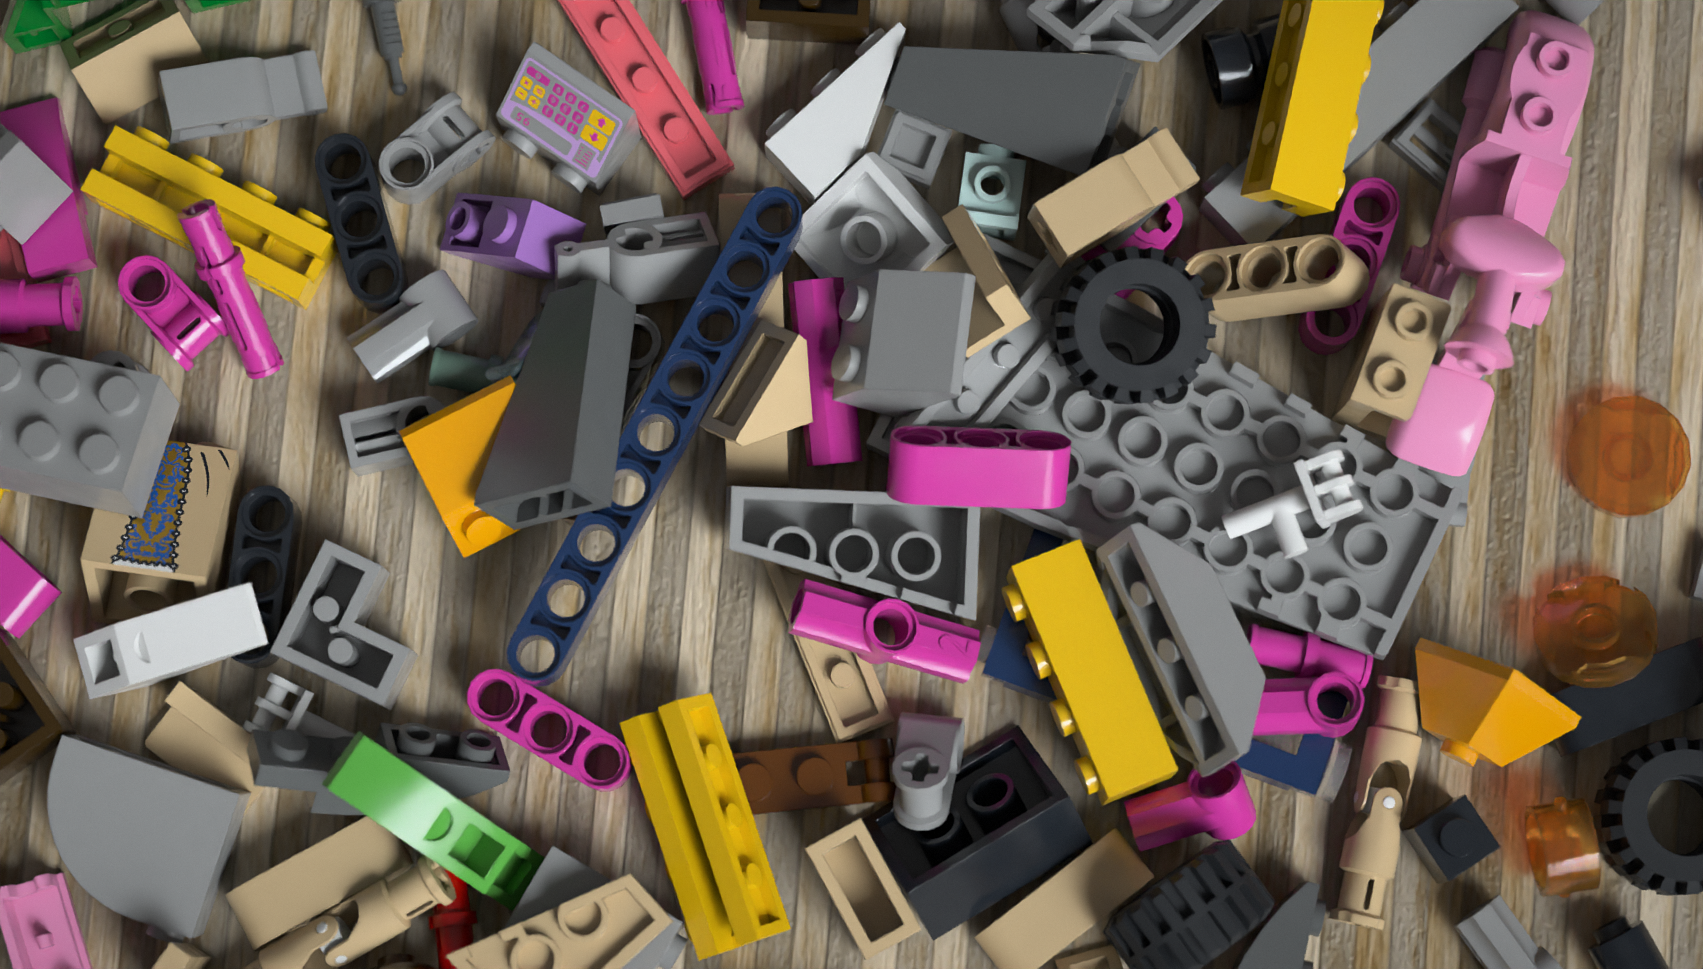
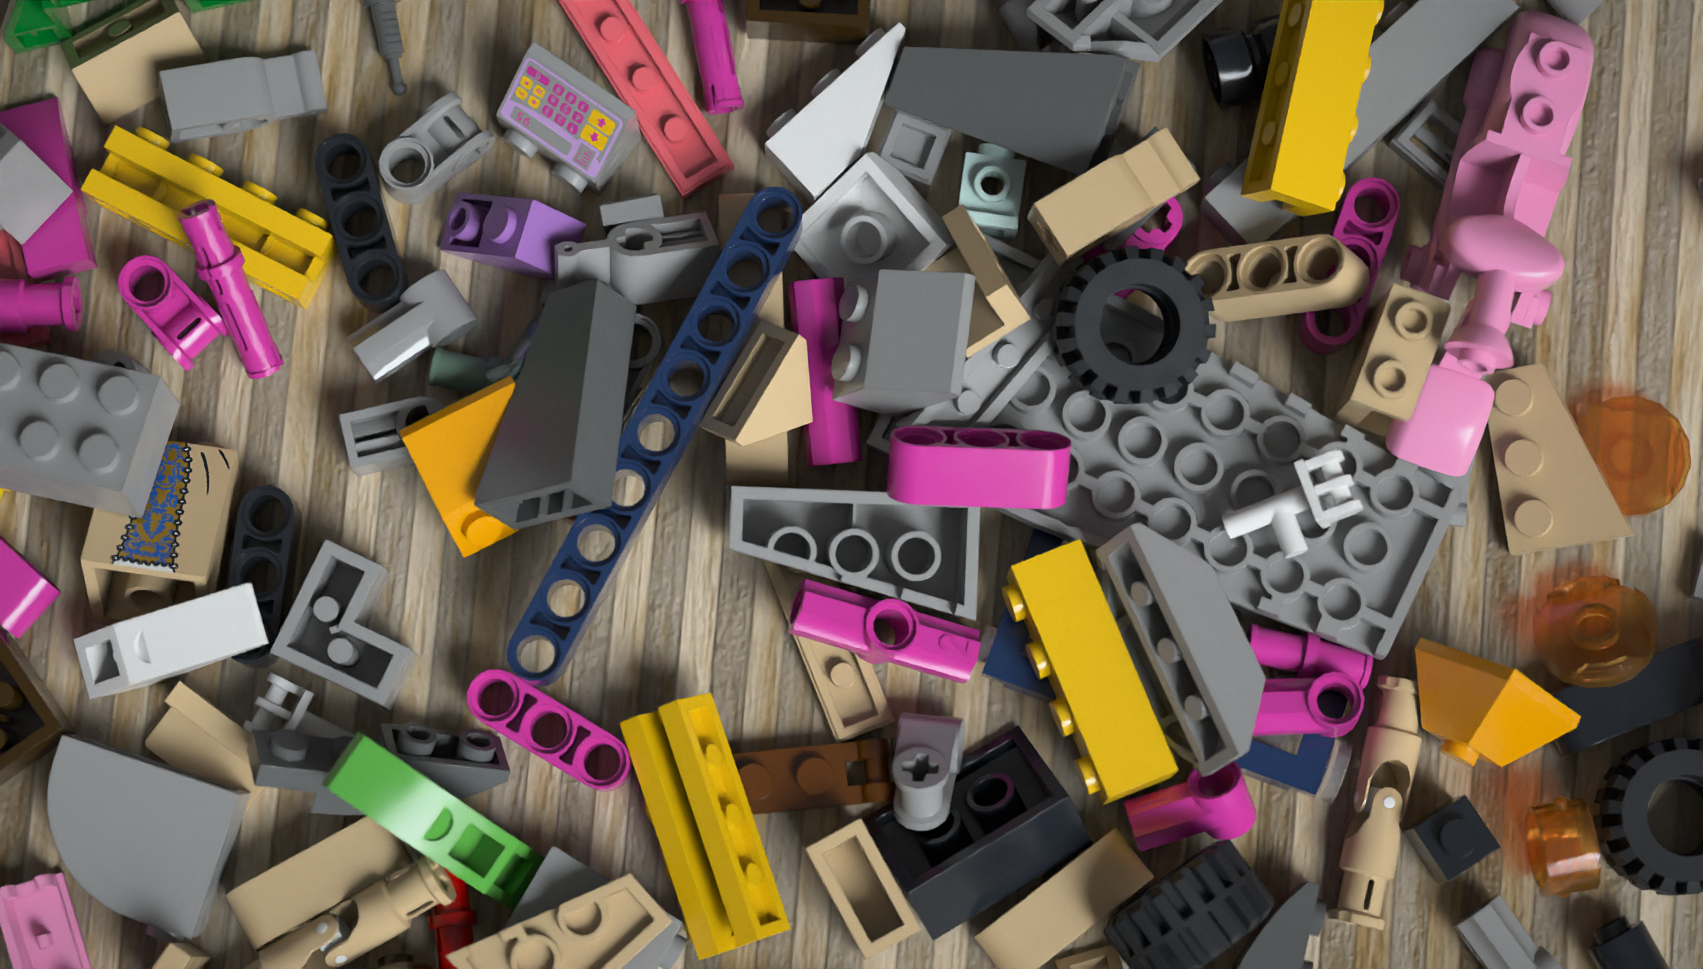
none -> tan wing [1484,363,1635,556]

